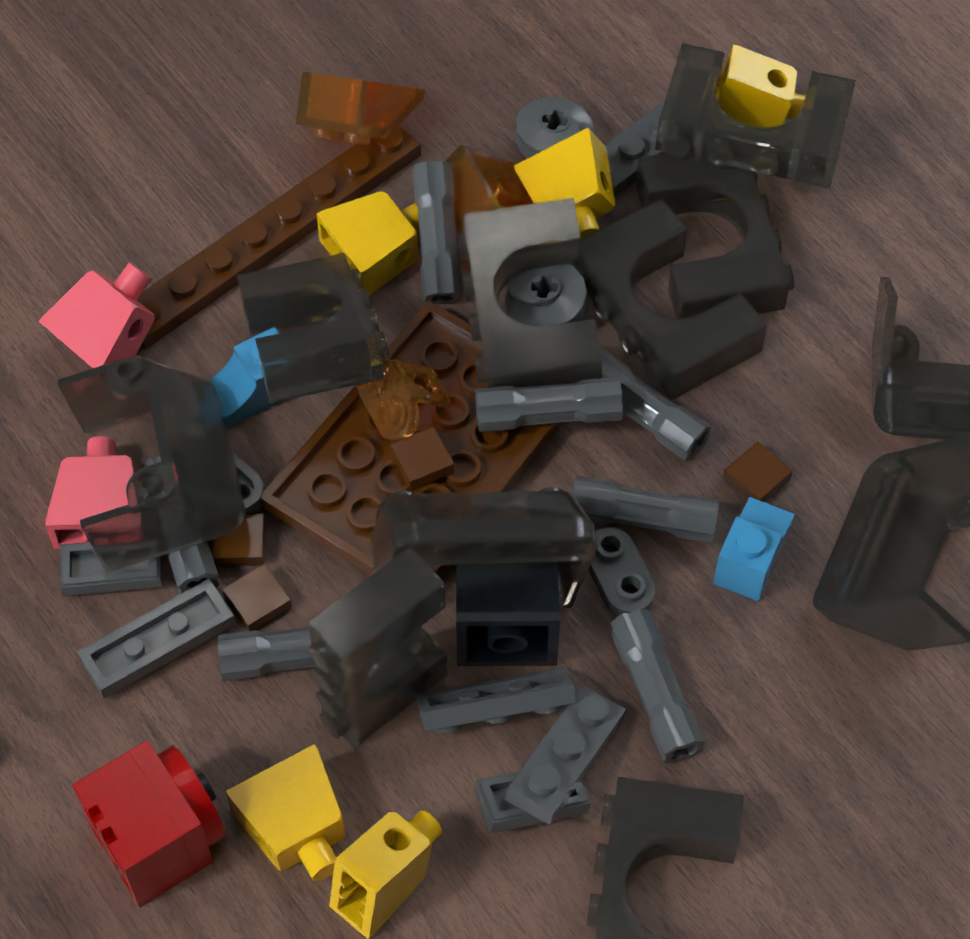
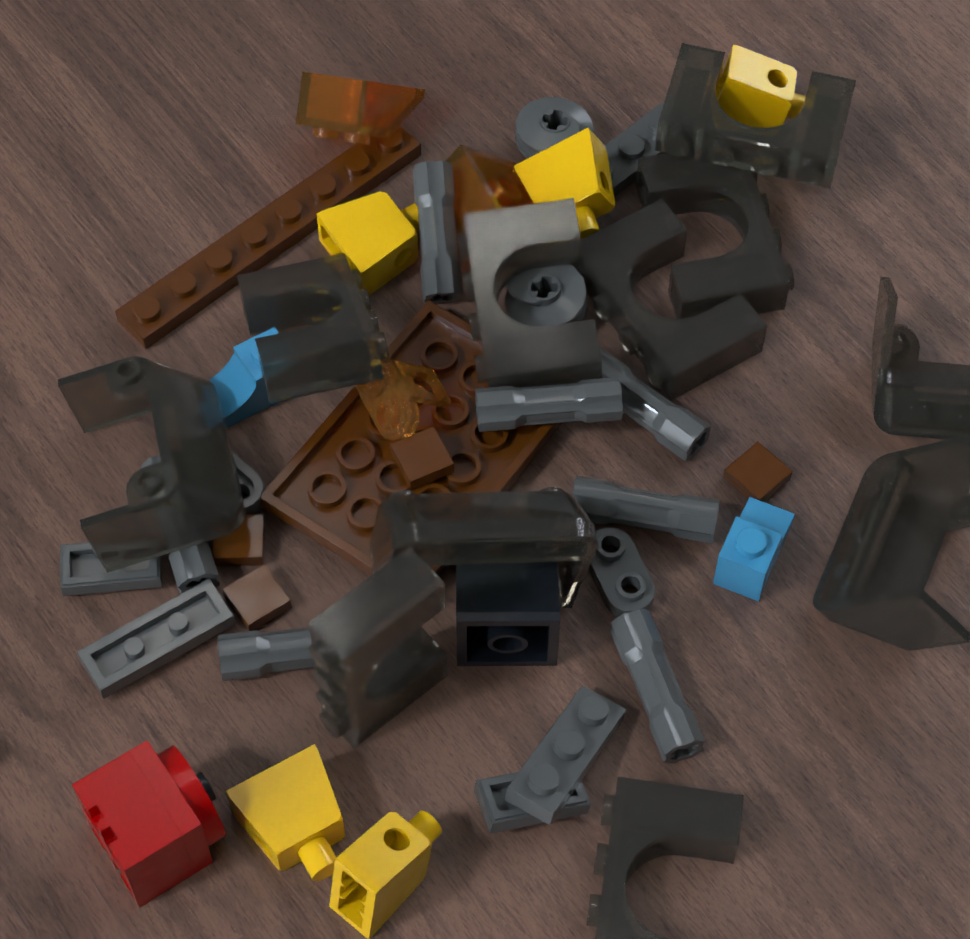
coral torso [39,262,155,382] -> none
coral torso [45,436,146,549] -> none
dark grey plate [416,667,576,733] -> none

